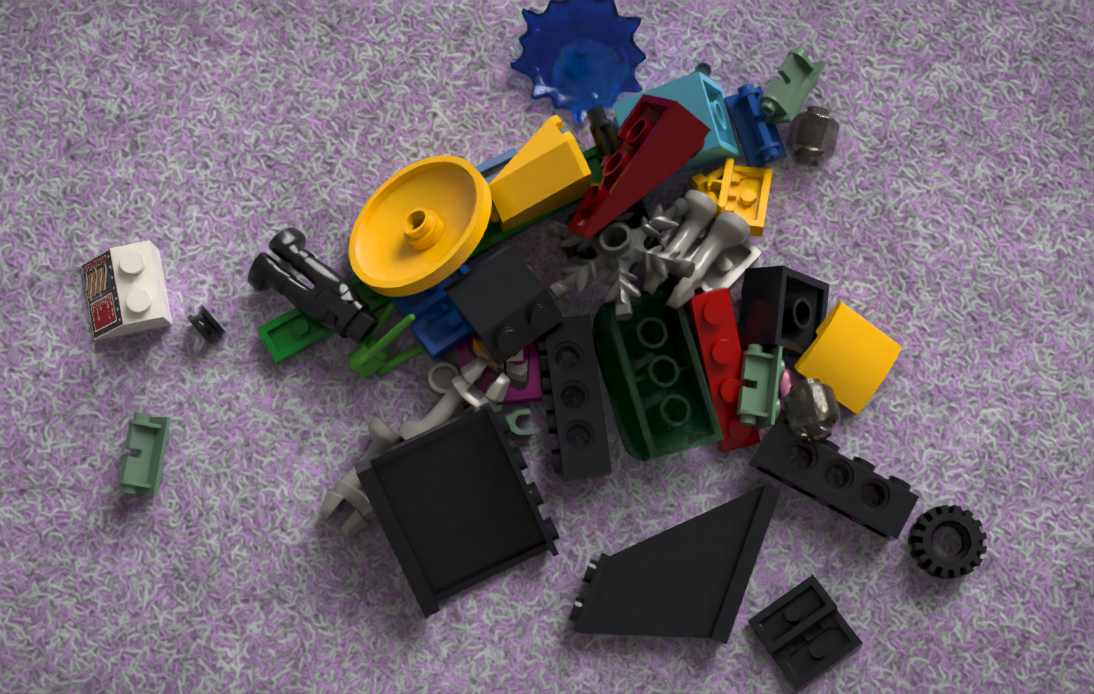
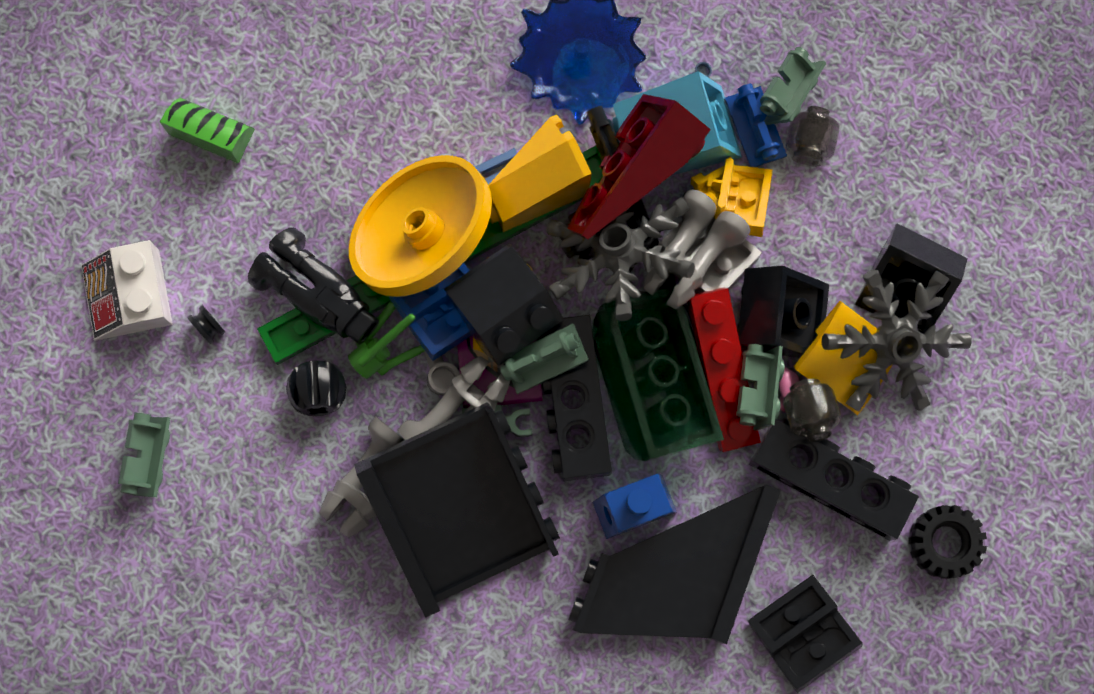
none -> bright green brick [160,98,255,164]
none -> black piece [286,360,347,416]
none -> sand green hinge [501,324,589,394]
none -> blue torso [592,474,677,539]
none -> dark grey piece [822,270,972,412]
none -> black slope [855,223,968,334]

